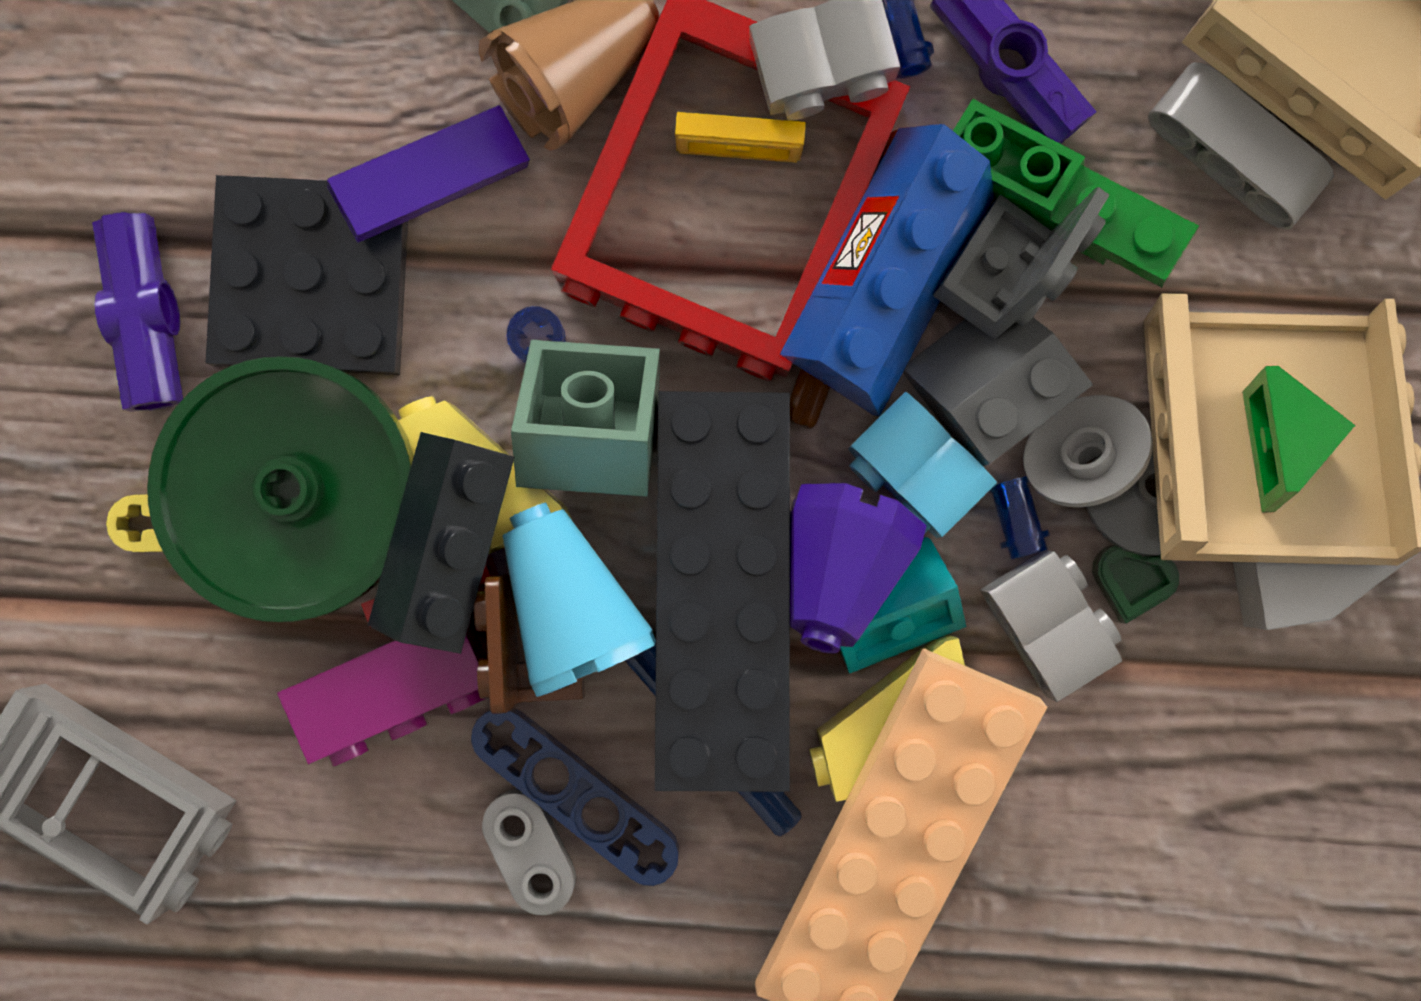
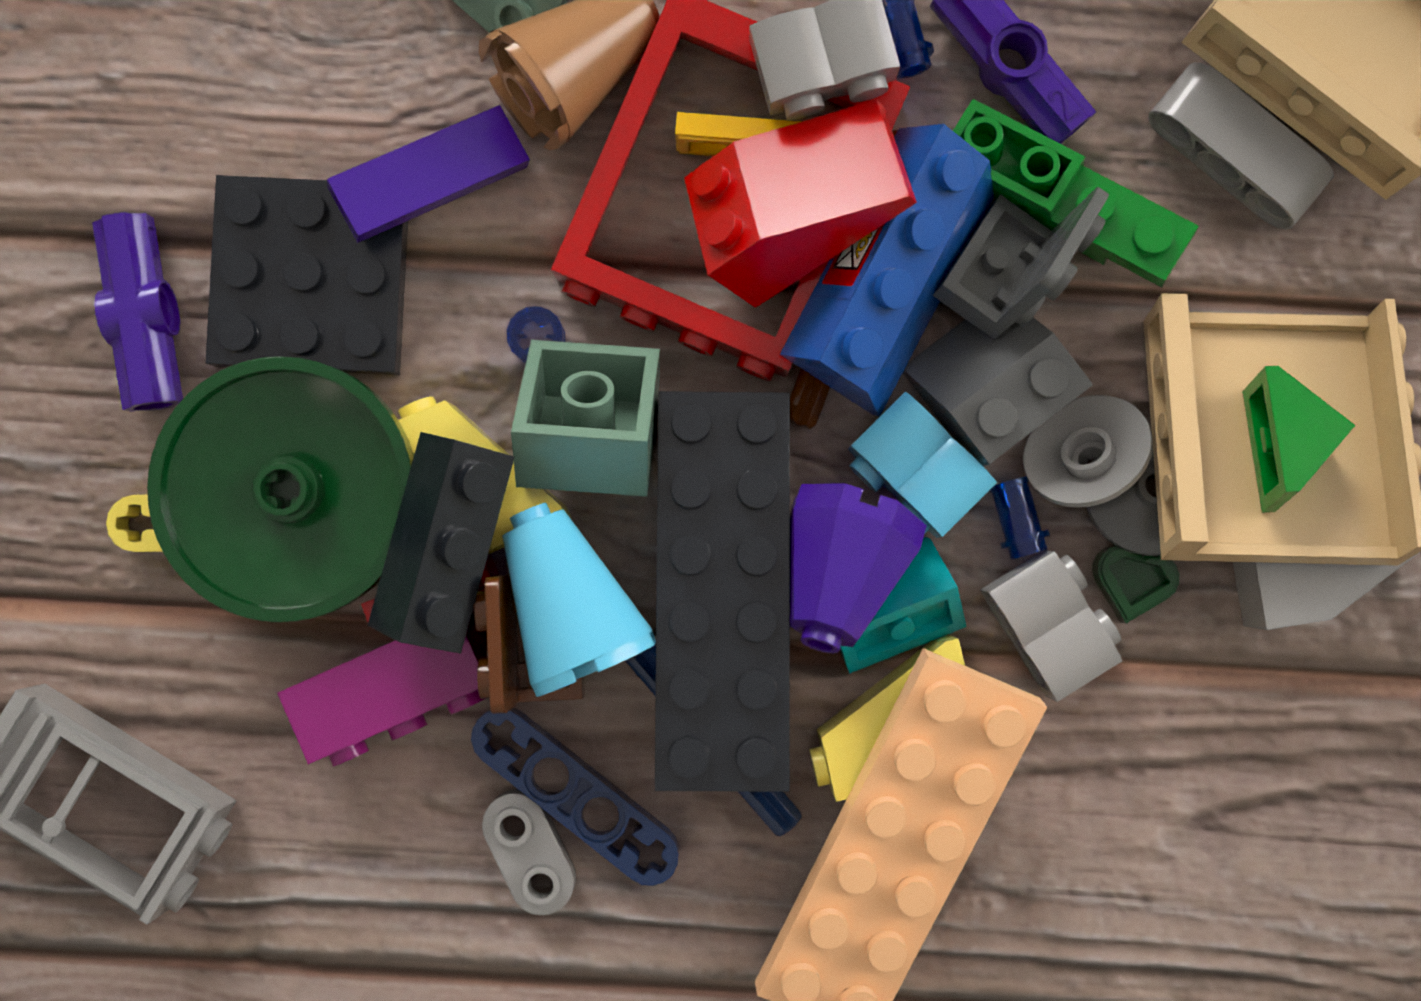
none -> red slope [684,100,917,308]

